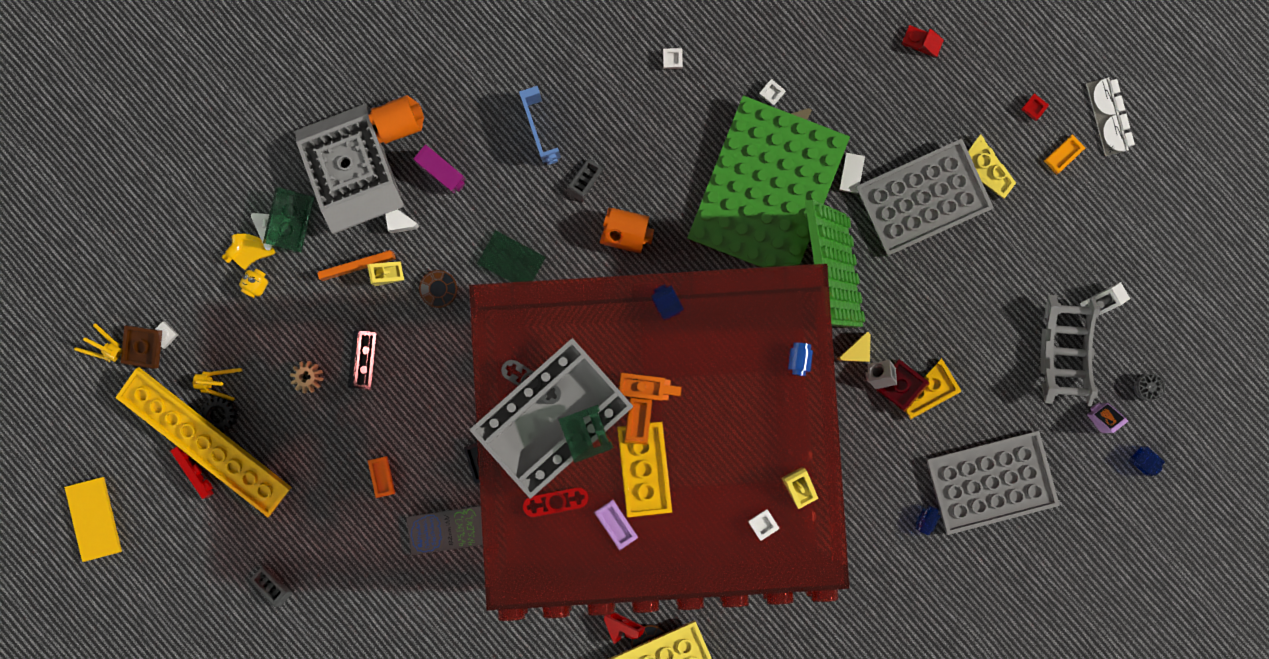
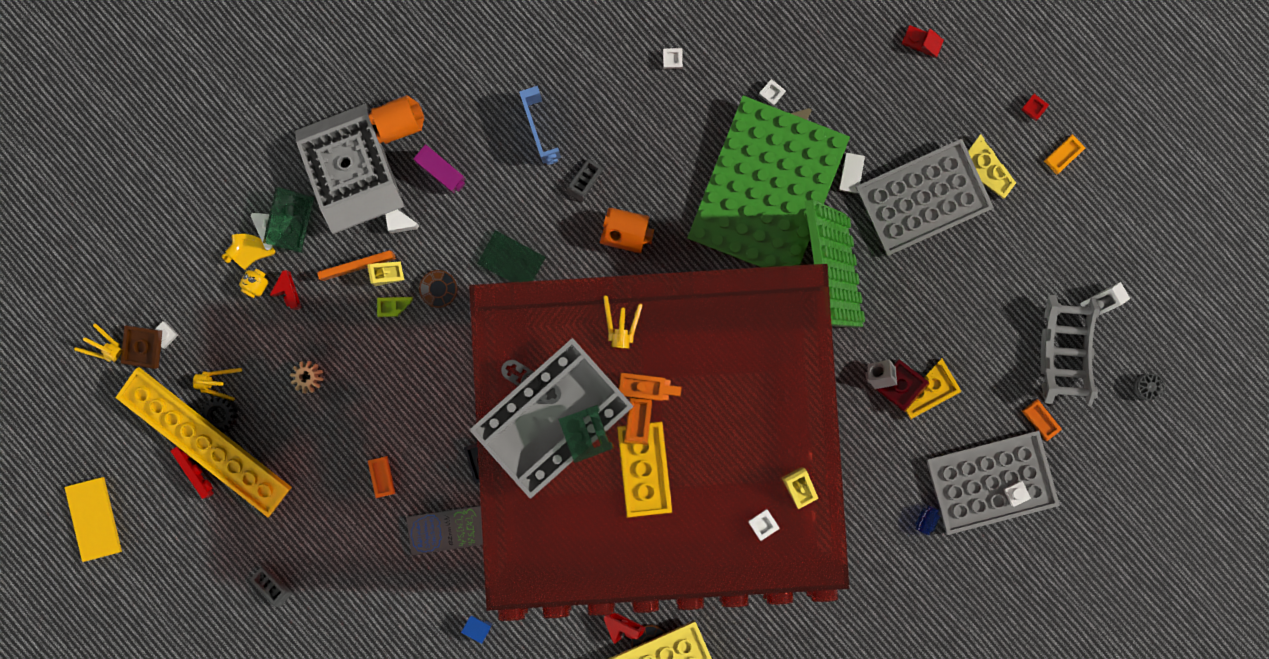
slope [348,330,376,390] -> none
red beam [523,487,589,517] -> none
lavender tile [594,500,638,550] -> none
clear blue brick [651,284,684,321] -> none
blue brick [788,342,813,376] -> none
light yellow slope [837,332,871,362] -> none
white windscreen [1086,78,1135,156] -> none
slope [1087,402,1128,433] -> none
clear blue brick [1129,446,1165,476] -> none
none -> red slope [270,270,302,310]
none -> lime tile [377,297,413,317]
none -> blue panel [461,616,493,644]
none -> yellow plant [604,295,642,348]
none -> white plate [1003,481,1031,507]
none -> orange tile [1022,399,1062,441]

